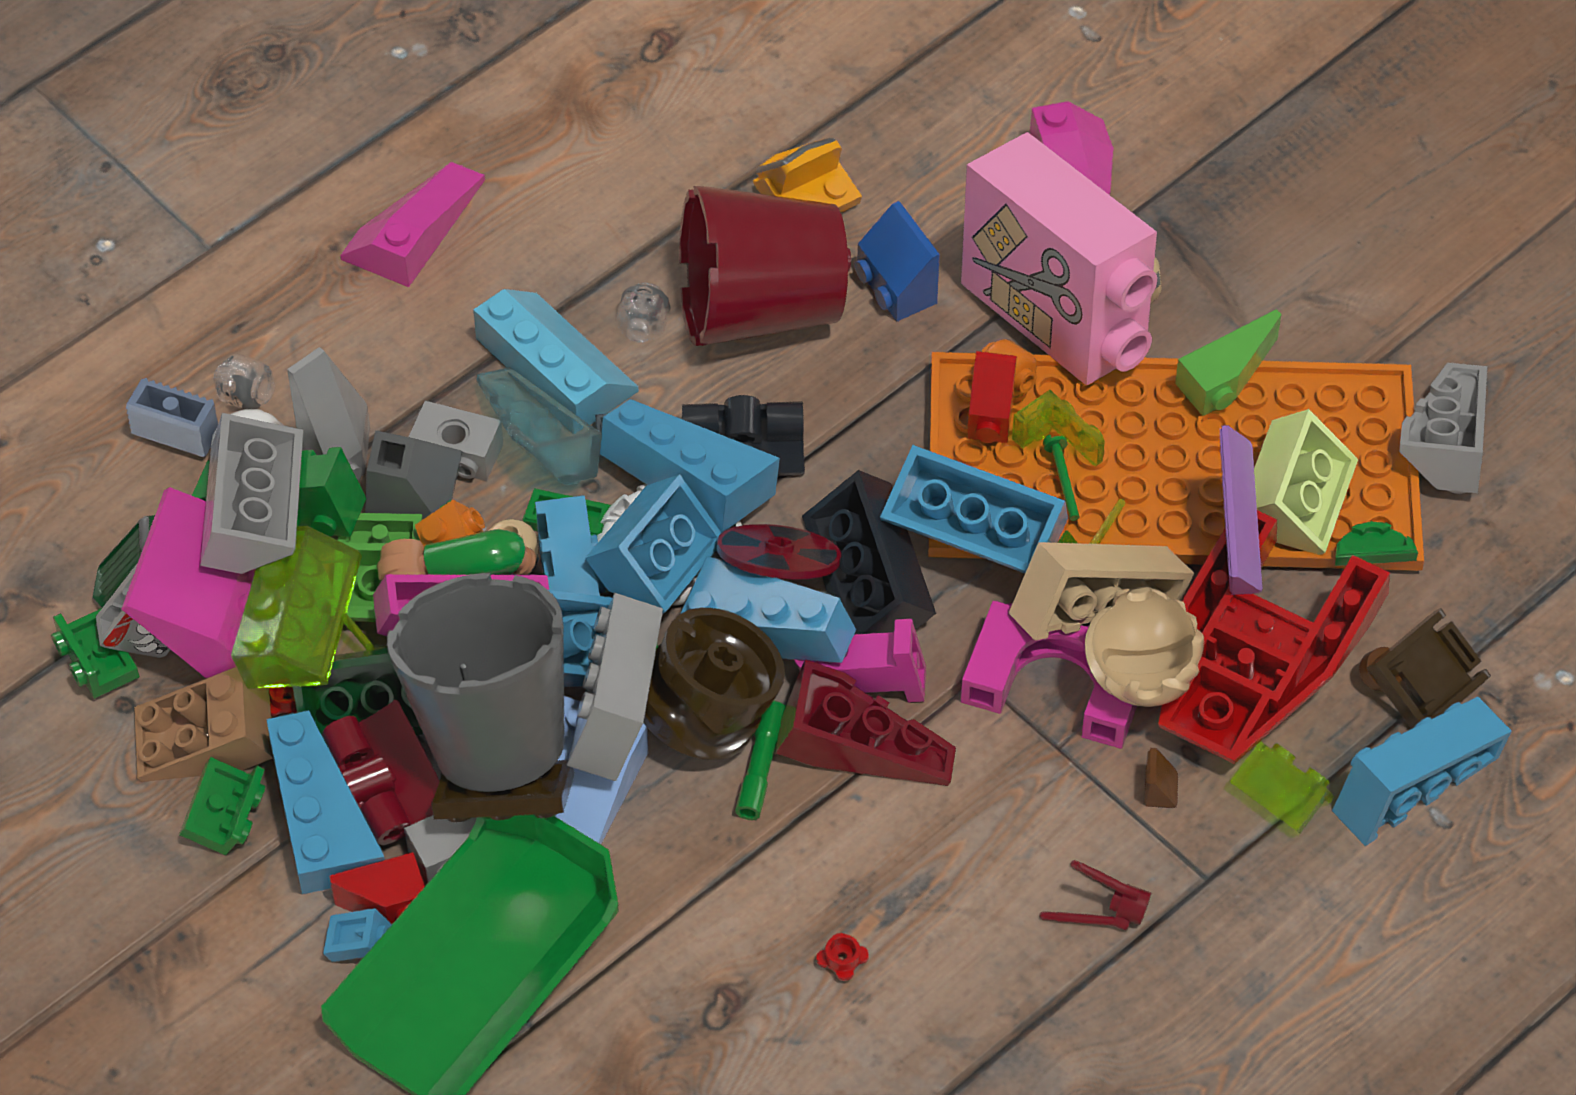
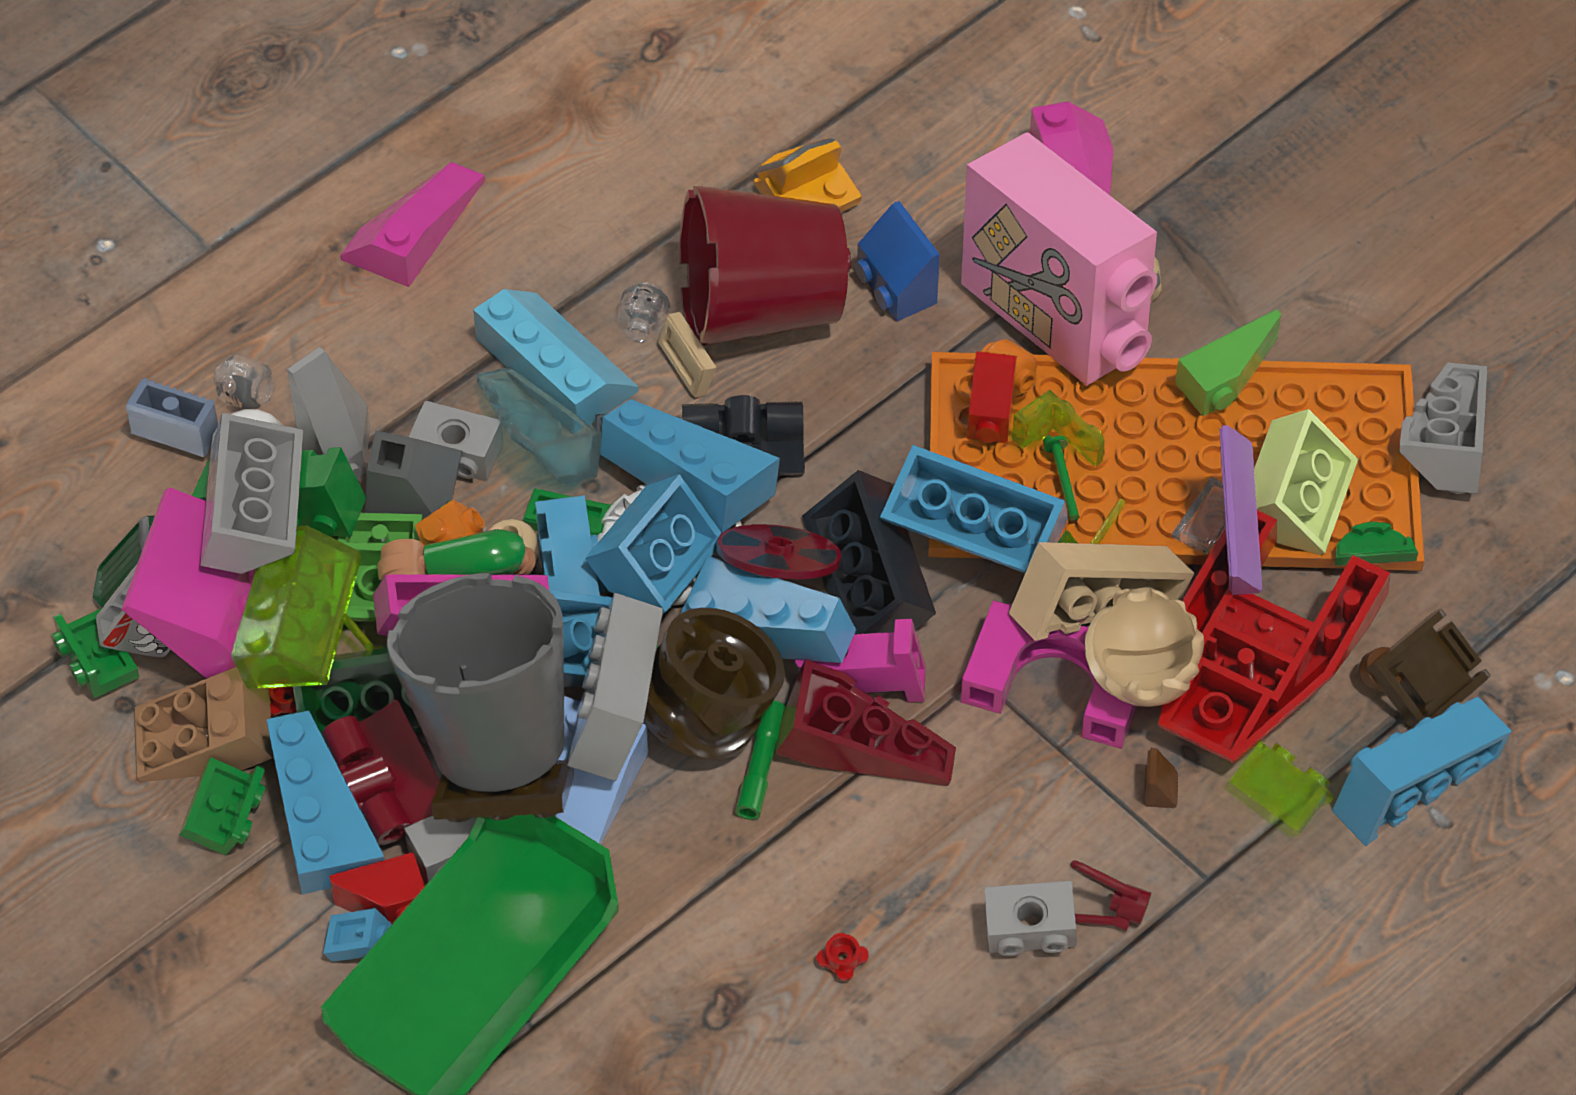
none -> tan tile [658,312,717,398]
none -> light grey brick [984,881,1077,956]
none -> clear tile [1171,477,1225,554]

